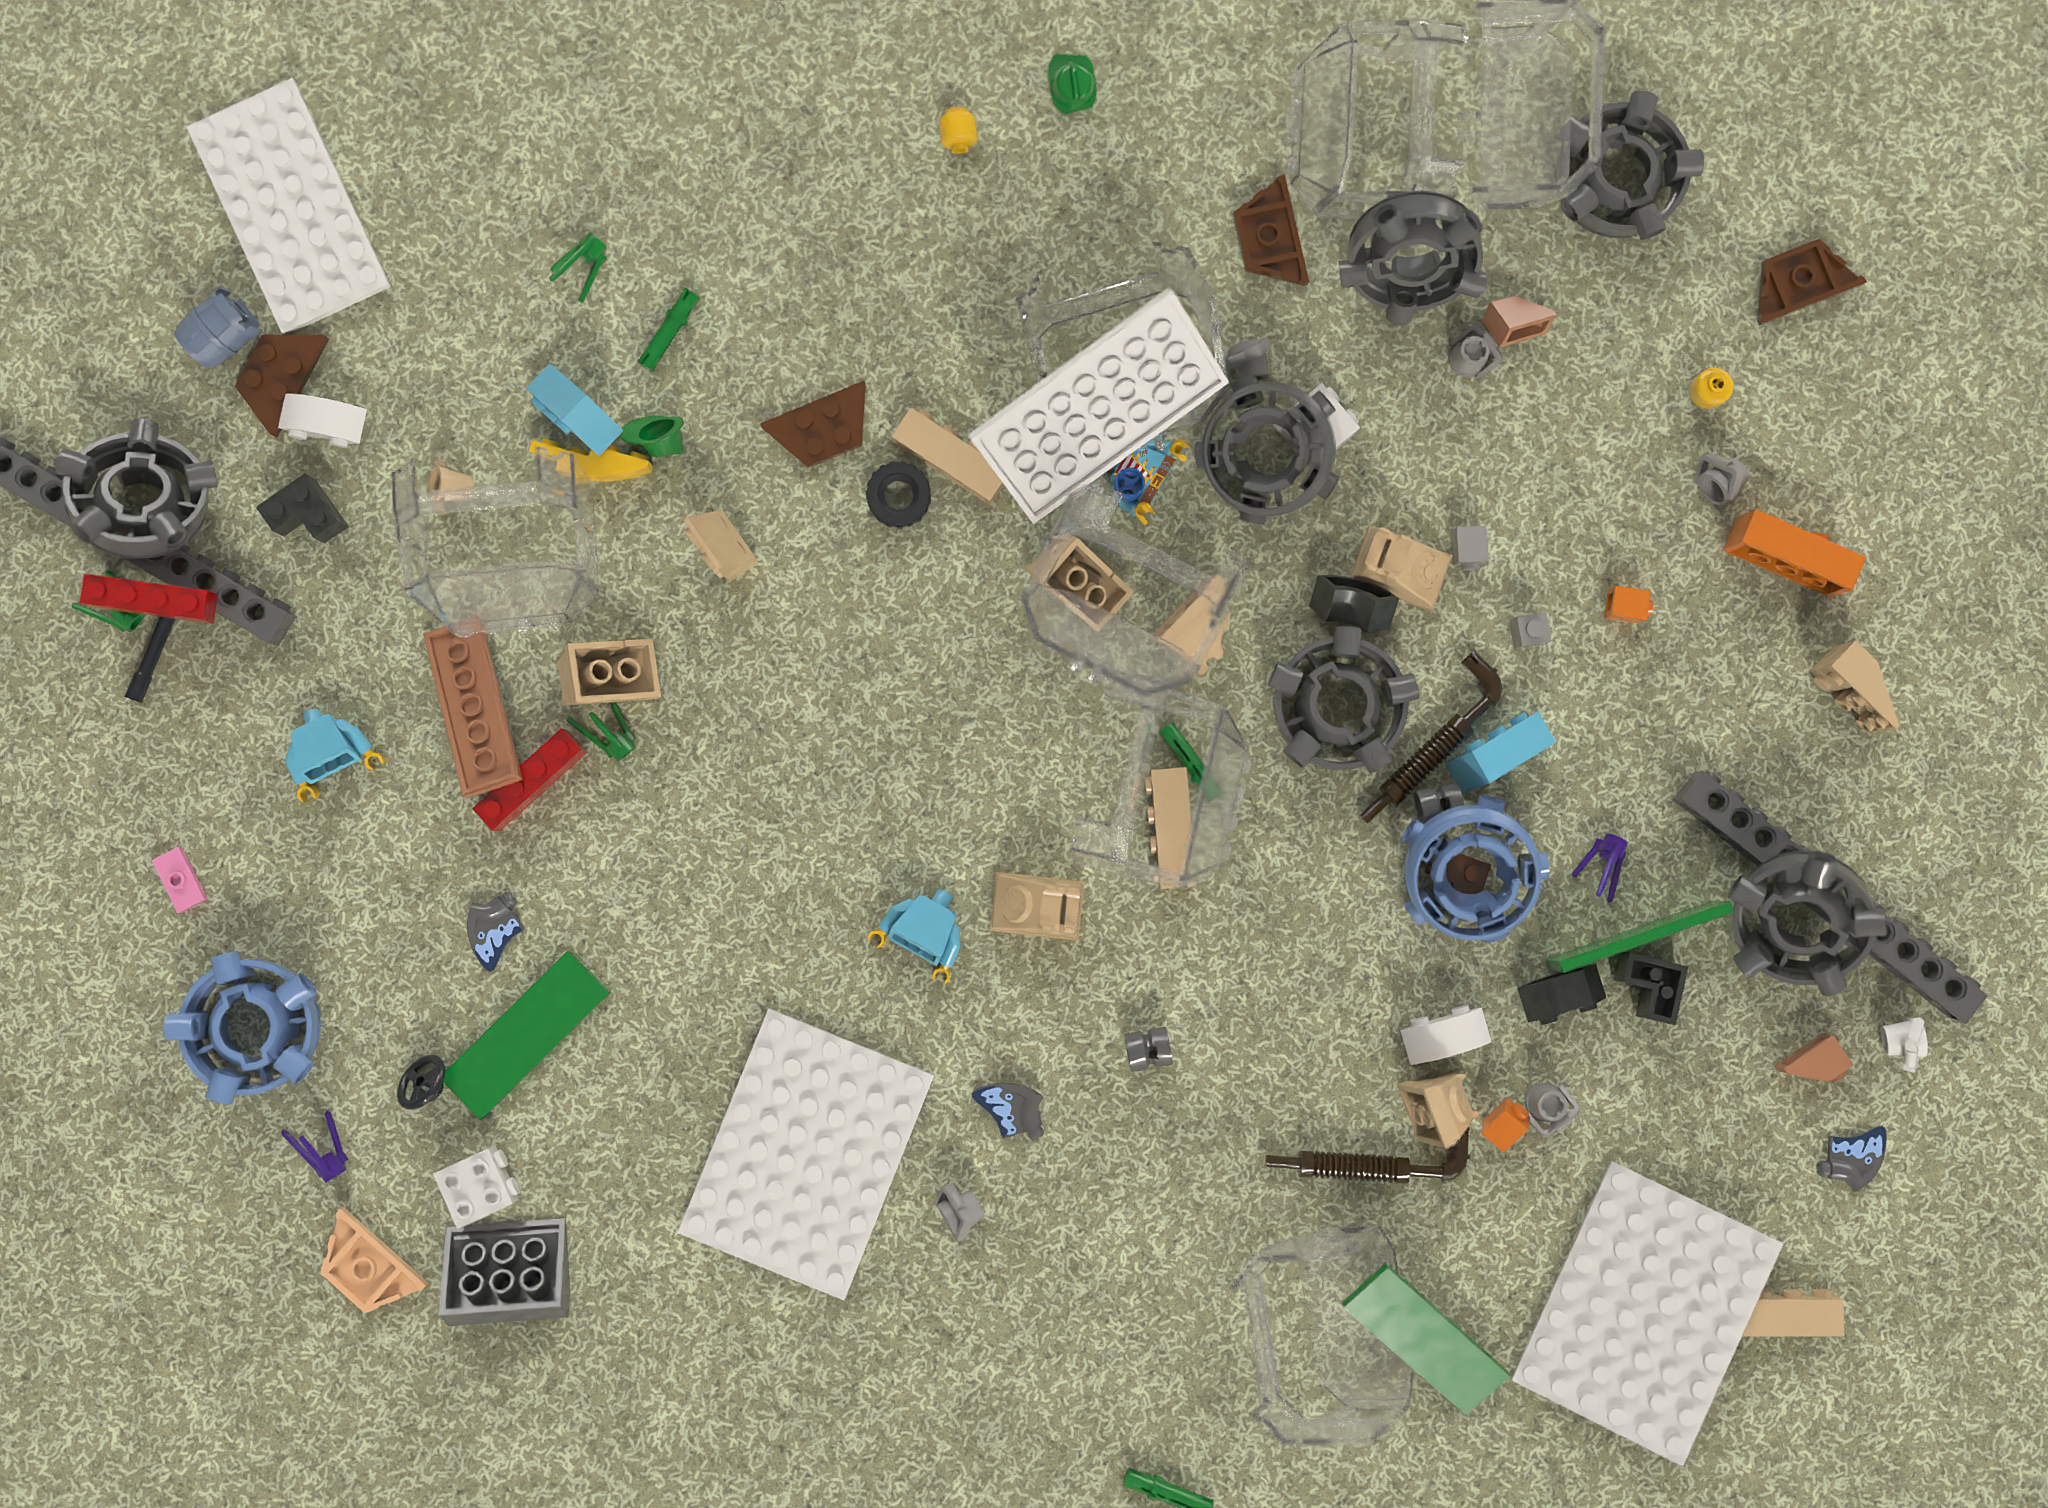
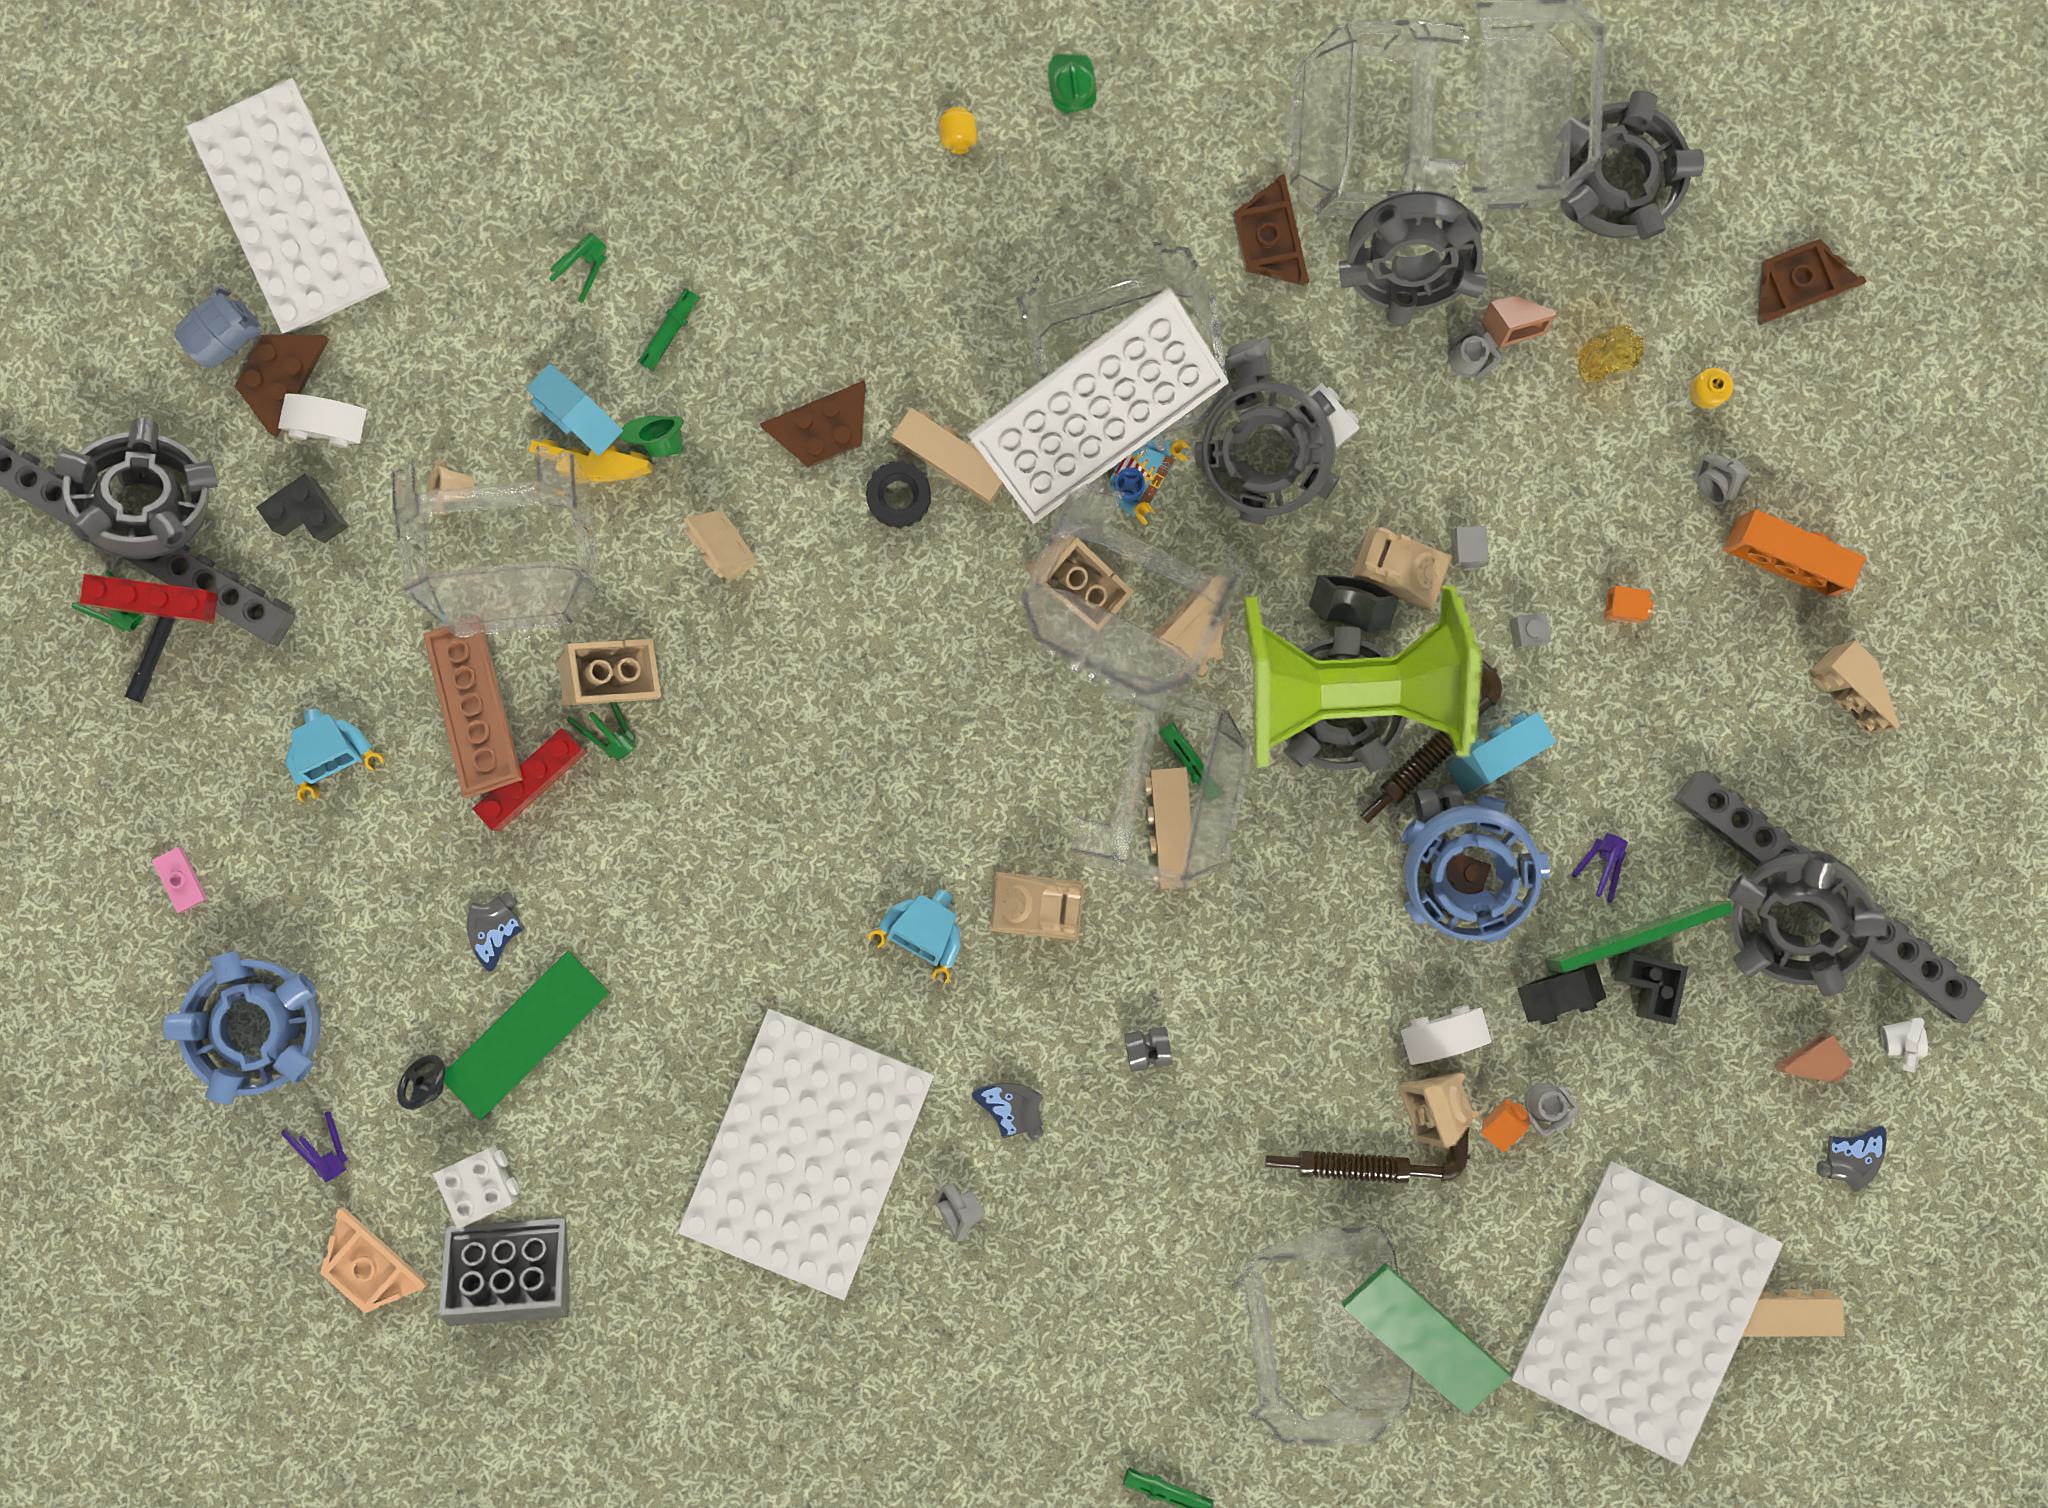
none -> lime panel [1245,585,1482,767]
none -> clear yellow hair [1577,325,1645,382]

